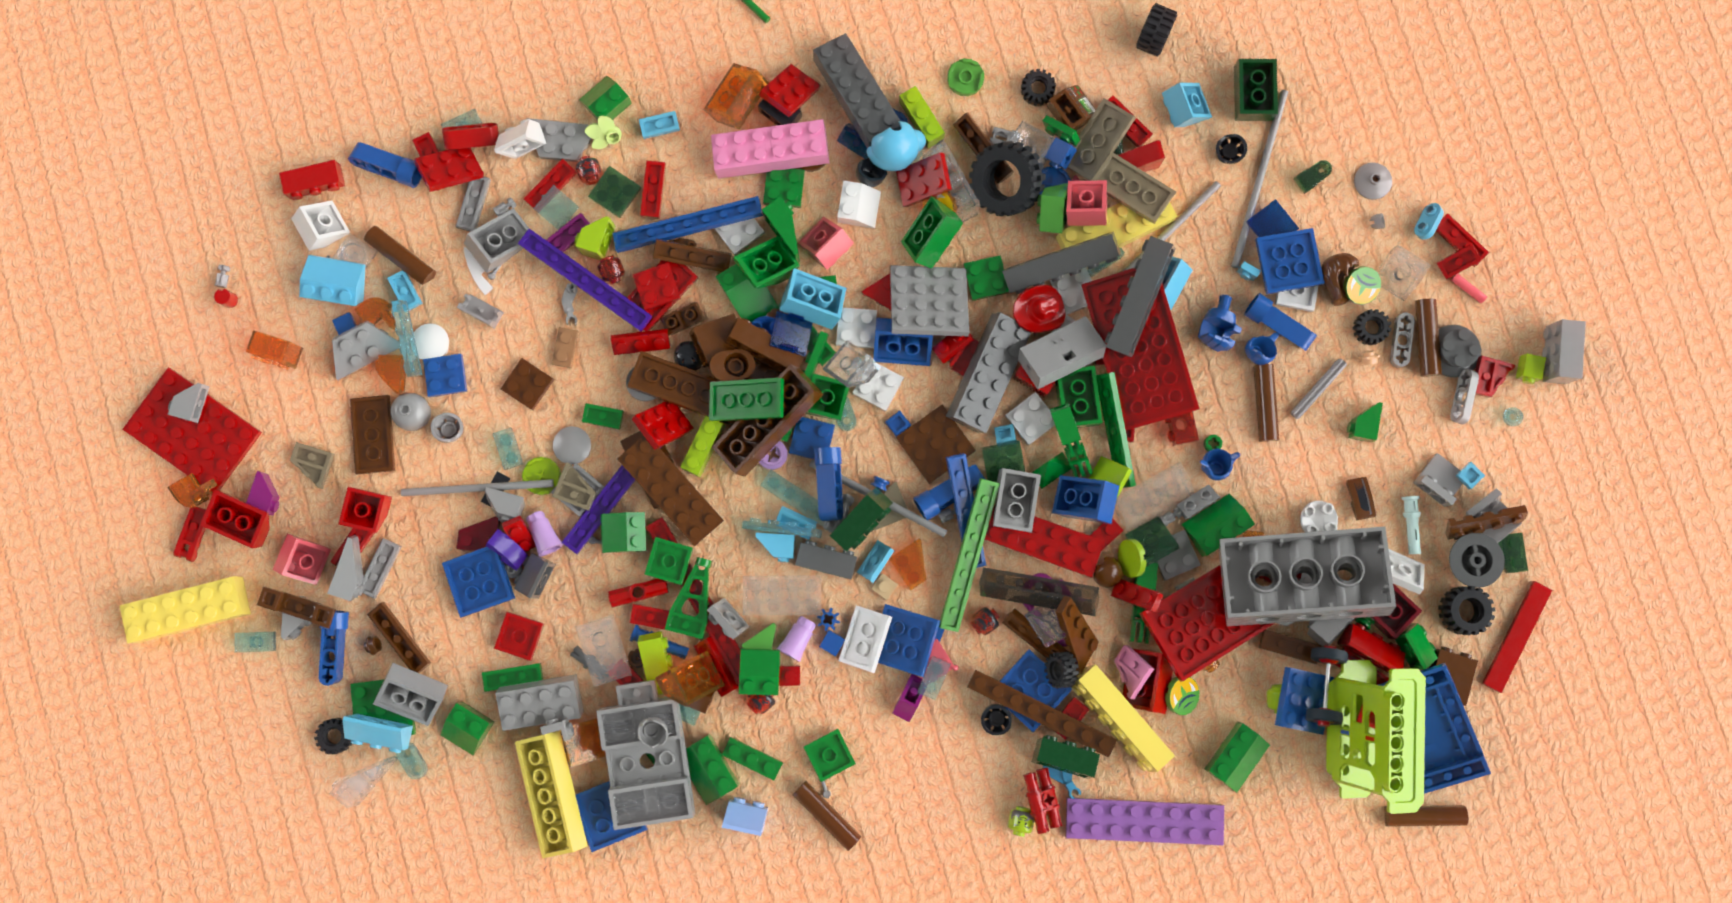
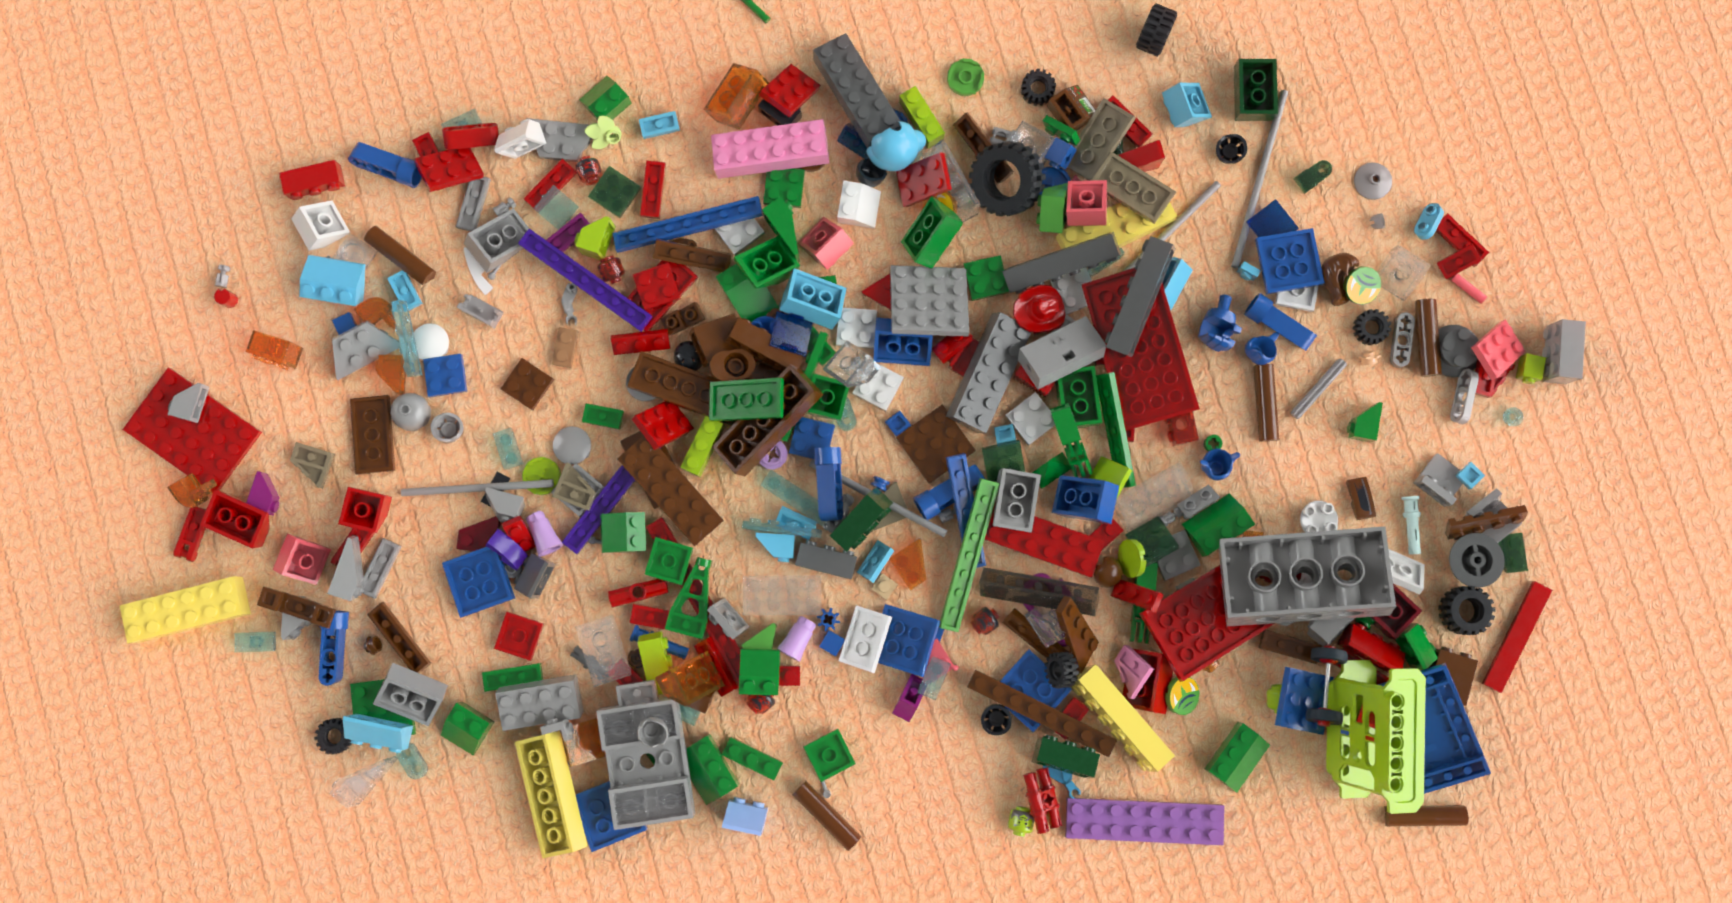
none -> coral plate [1471,319,1526,380]

